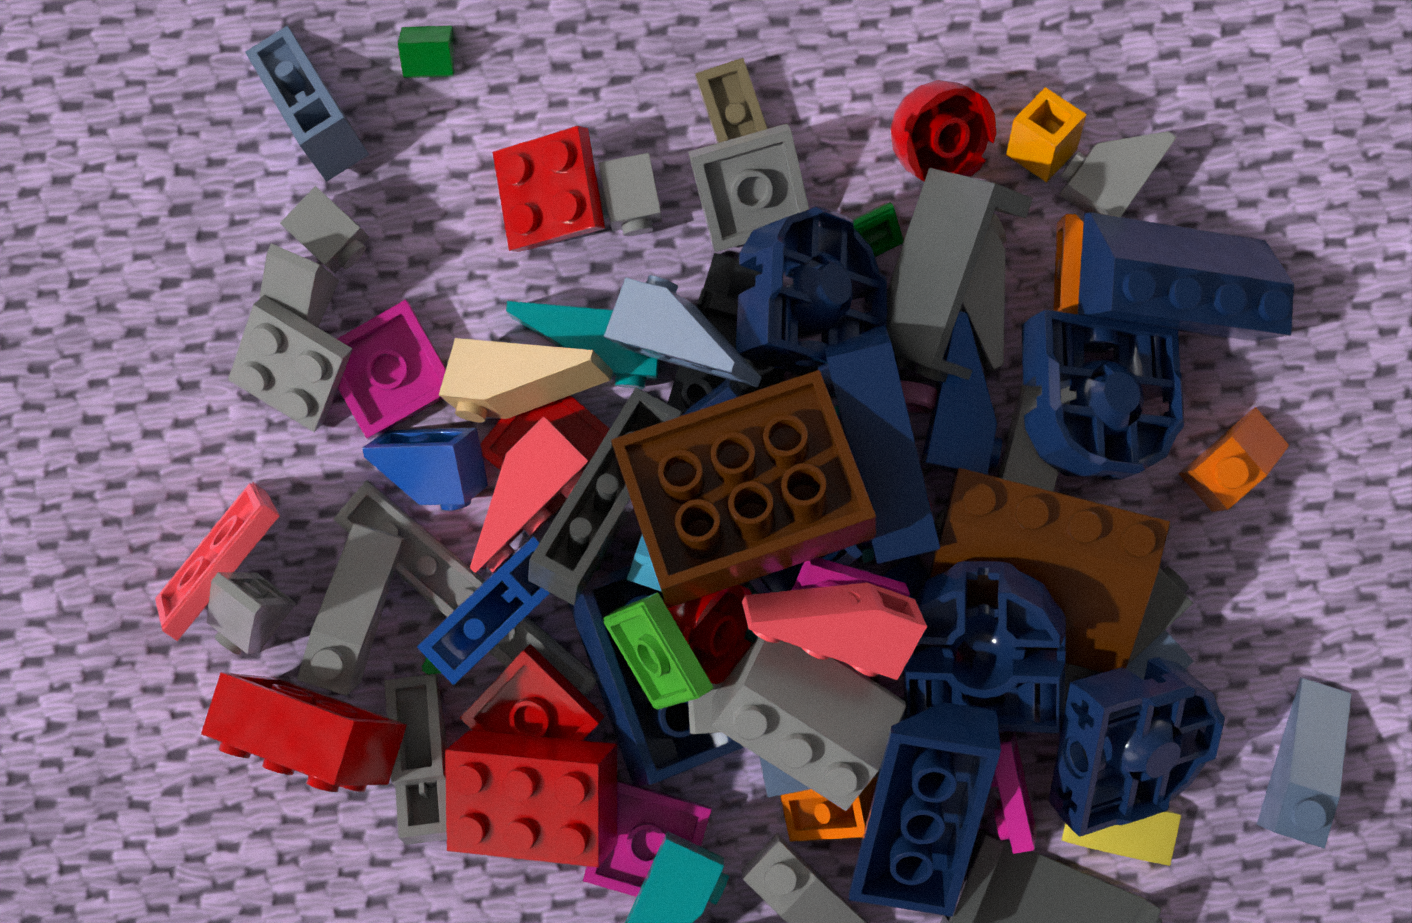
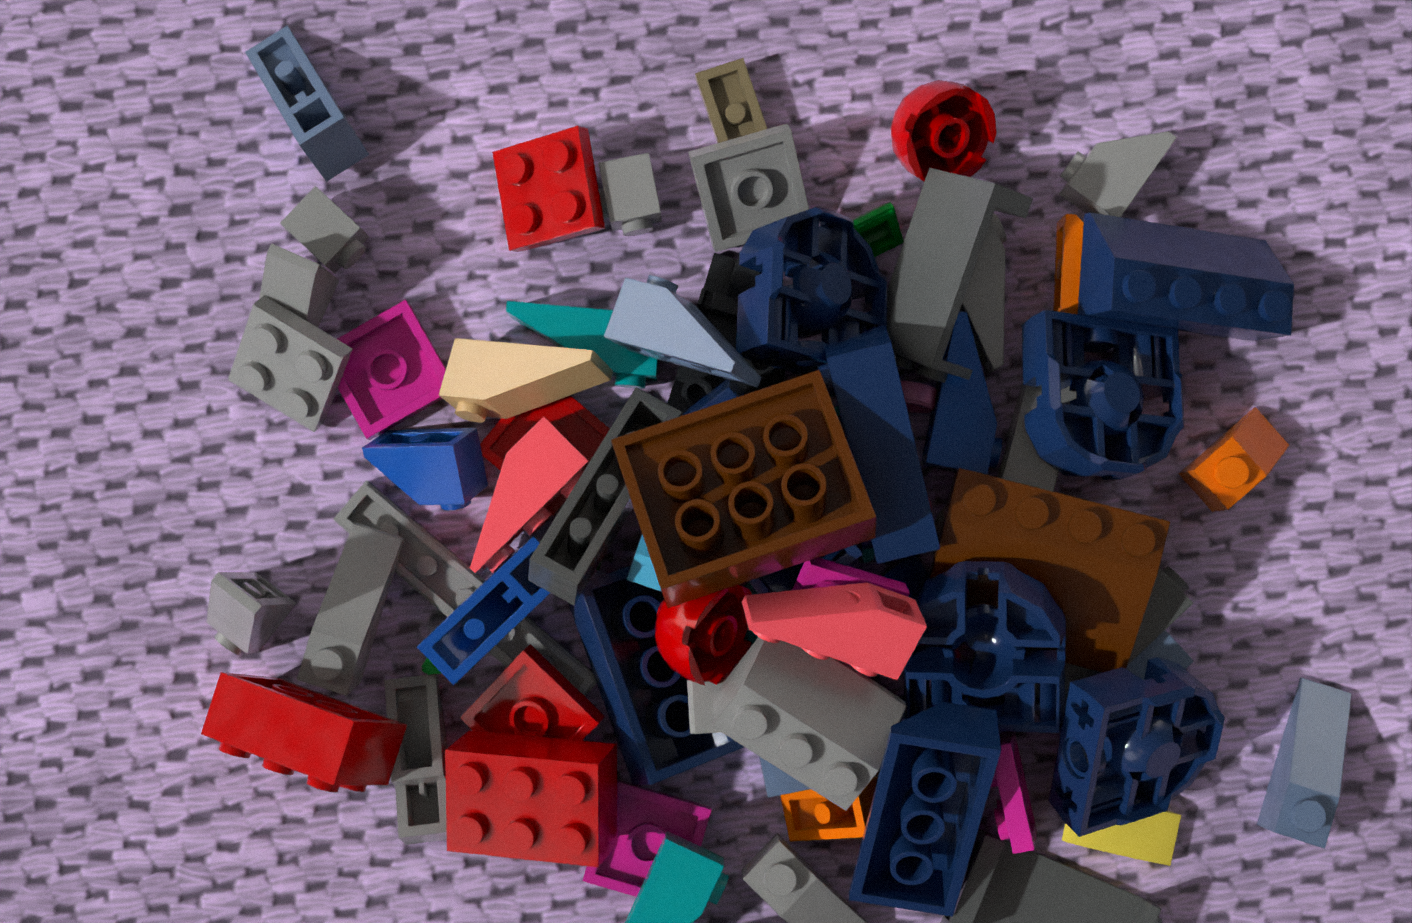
coral tile [155,482,280,641] -> none
green slope [398,25,454,78] -> none
bright green tile [603,592,714,710] -> none
light orange brick [1006,87,1087,183] -> none

